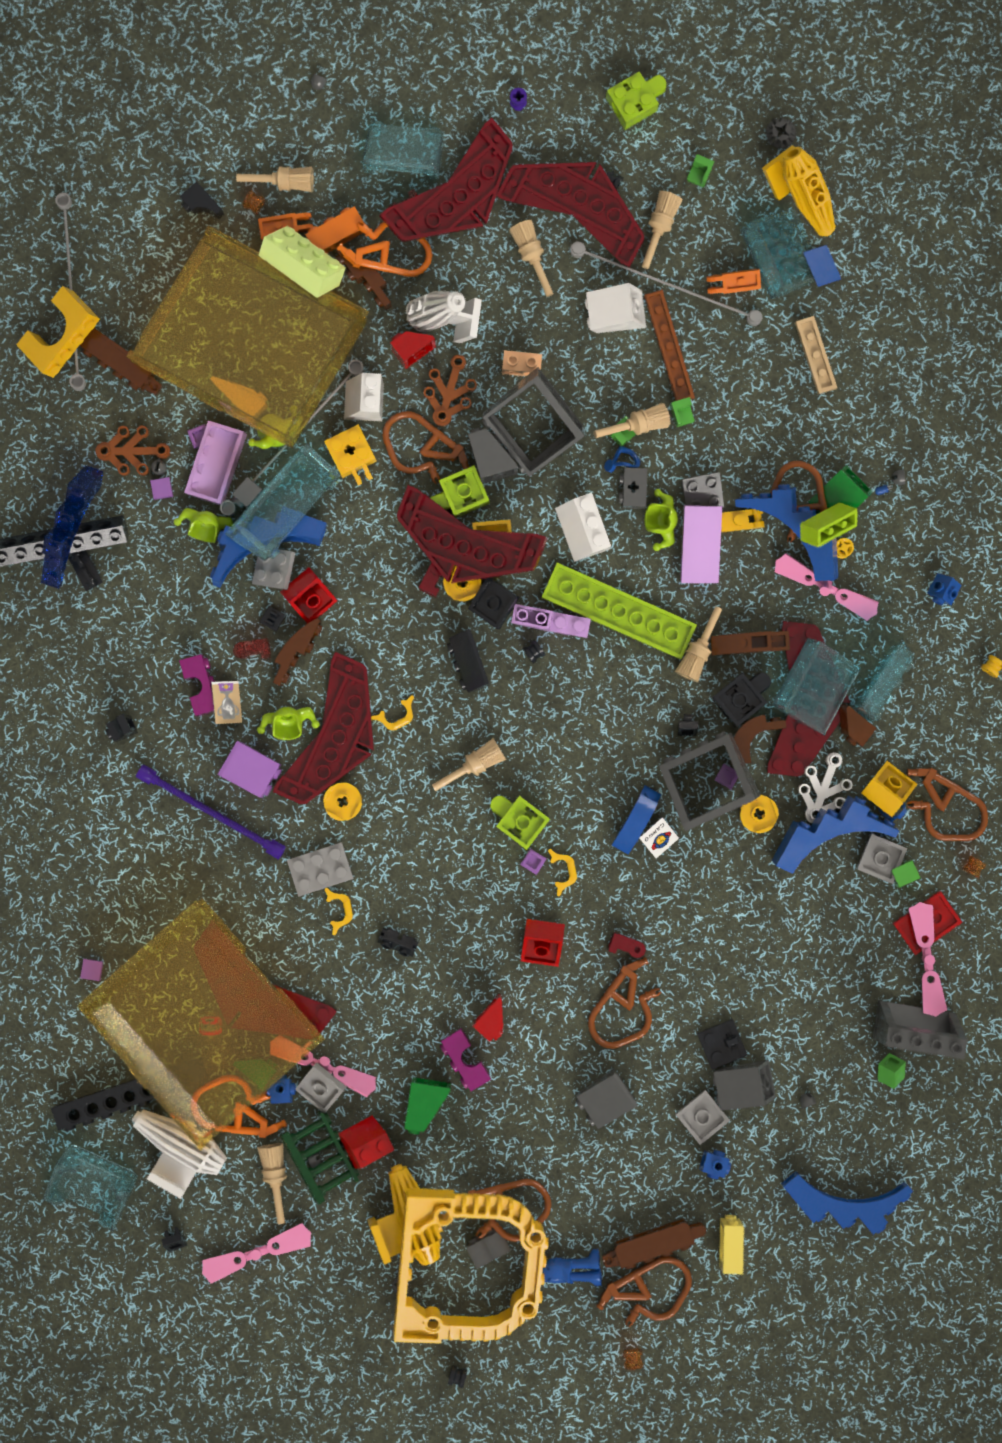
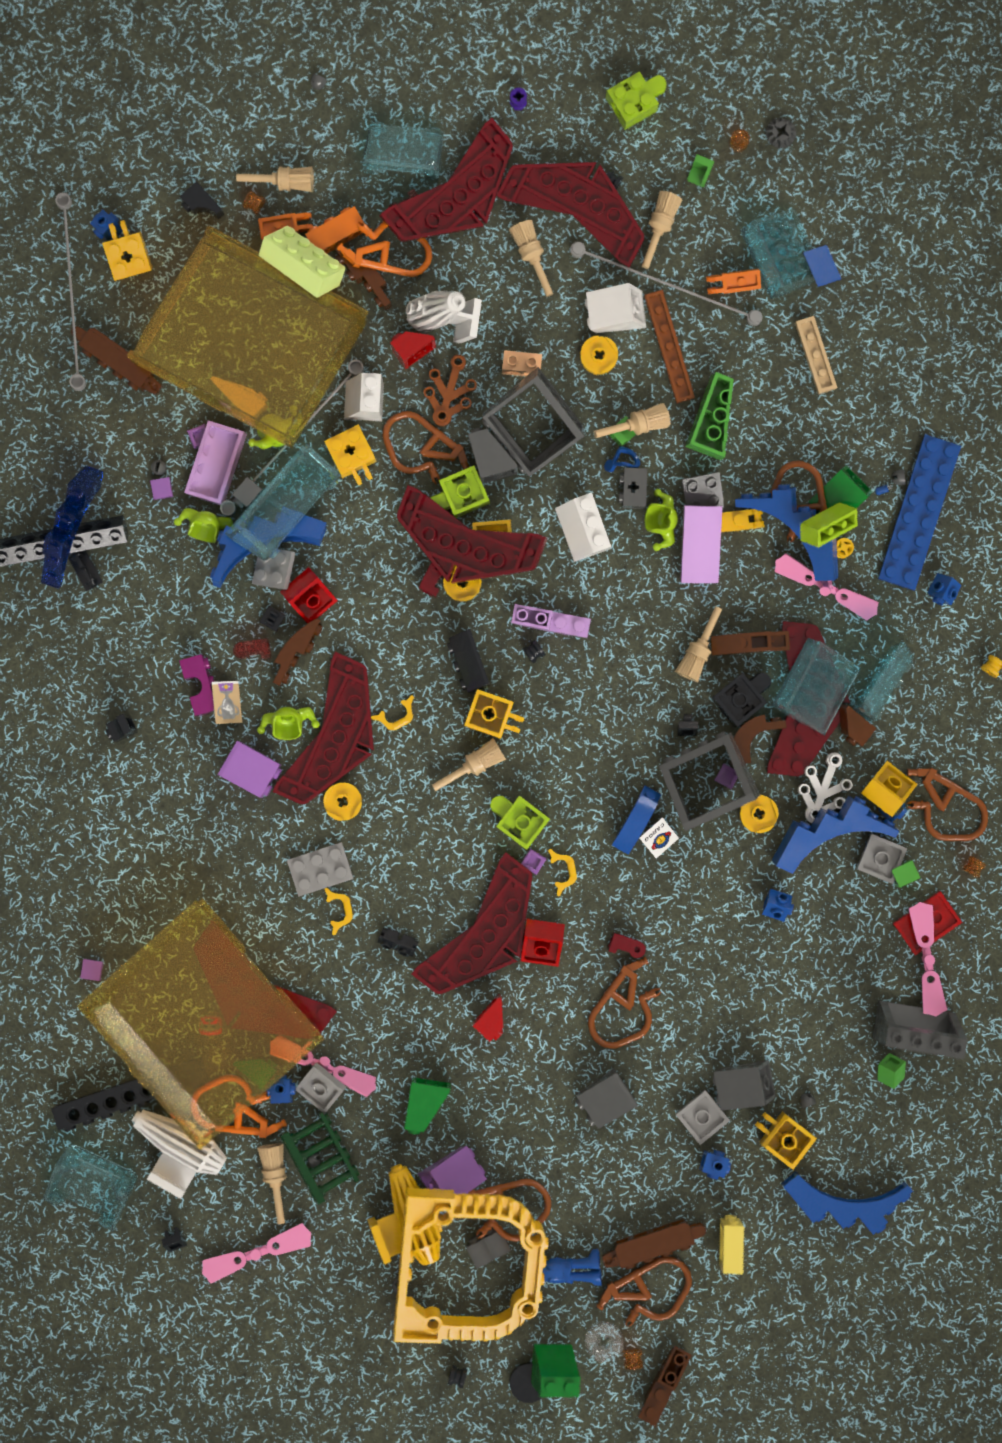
yellow arch [16,286,100,378] -> none
dark orange plant [95,426,171,476] -> none
dark purple hose [136,764,286,860] -> none
red slope [338,1115,394,1169] -> none
magenta arch [440,1028,491,1091] -> none
black hinge [468,578,520,630] -> none
lime plate [541,563,697,660] -> none
bright green panel [670,397,694,428] -> none
black hinge [697,1019,747,1070] -> none
yellow piece [762,146,835,237] -> none
none -> blue brick [90,209,123,241]
none -> yellow hinge [102,220,153,281]
none -> dark red wing [411,852,532,994]
none -> medium lavender slope [417,1146,487,1194]
none -> yellow hinge [464,689,524,739]
none -> black tile [510,1362,542,1403]
none -> green slope [531,1344,580,1397]
none -> yellow plate [580,336,618,375]
none -> clear plate [585,1321,623,1362]
none -> reddish brown slope [637,1345,692,1427]
none -> bright green wedge [685,372,734,460]
none -> clear orange wheel [729,129,750,152]
none -> yellow hinge [755,1111,817,1169]
none -> blue brick [762,889,794,922]
none -> blue plate [878,434,961,591]

